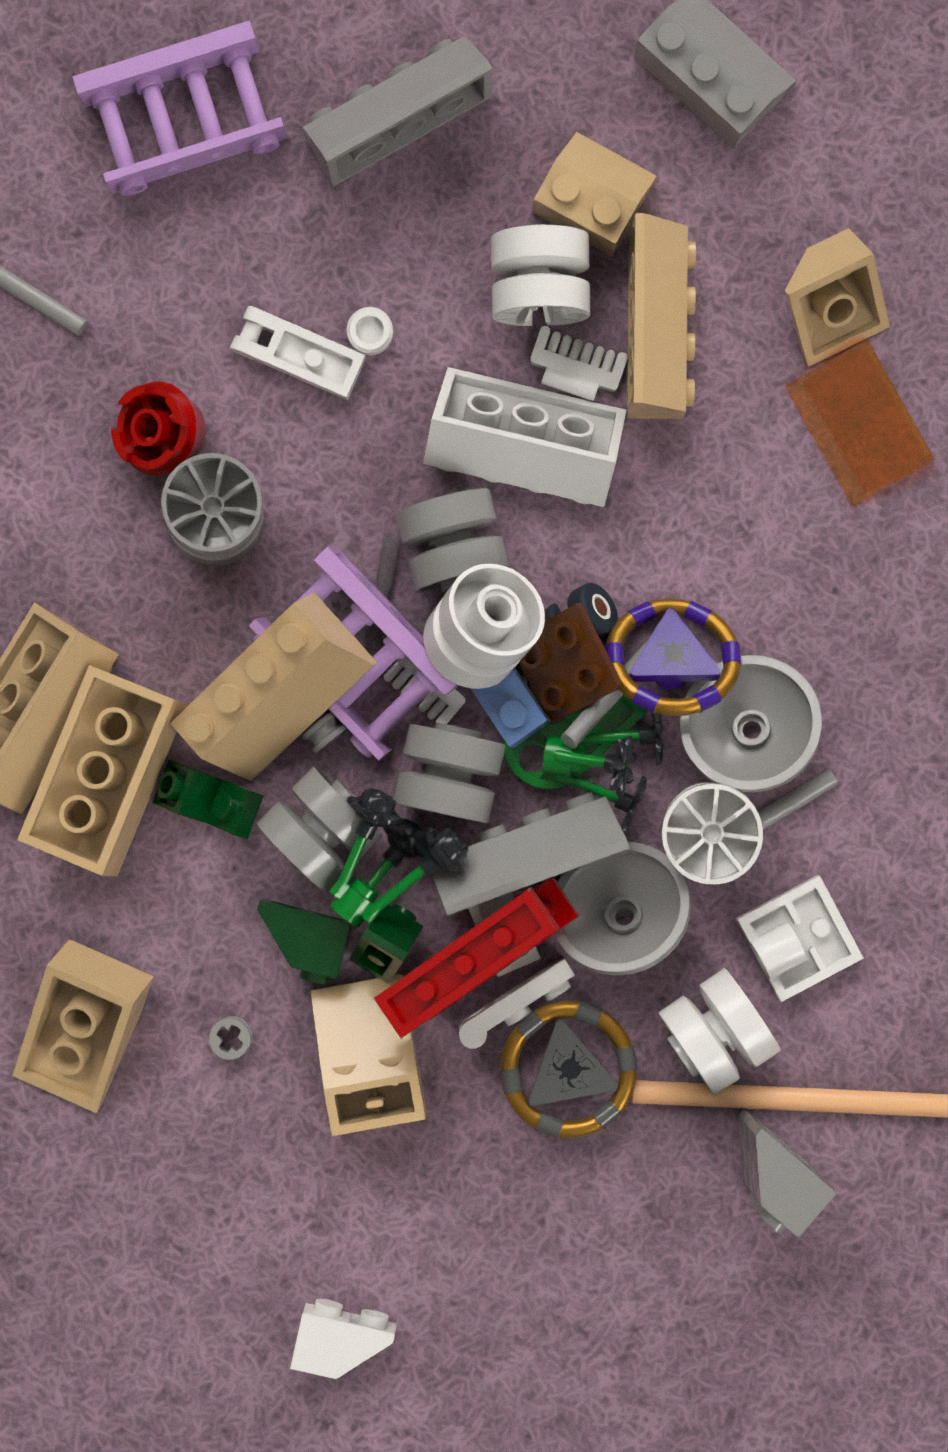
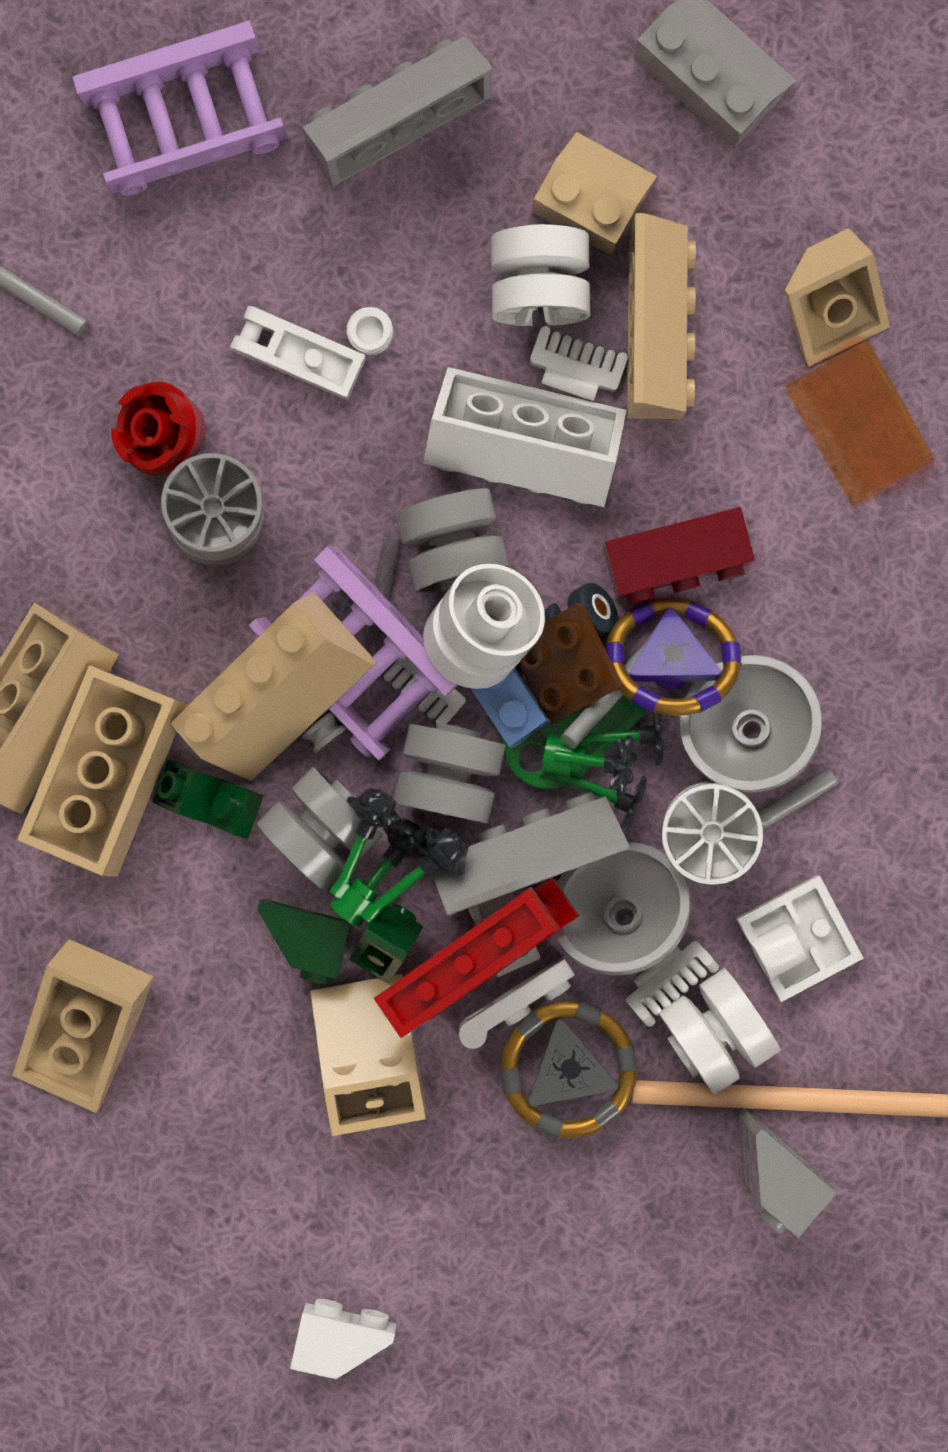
light grey bush [209,1016,252,1060] -> none
none -> dark red brick [602,507,755,605]
none -> white piece [626,941,719,1027]

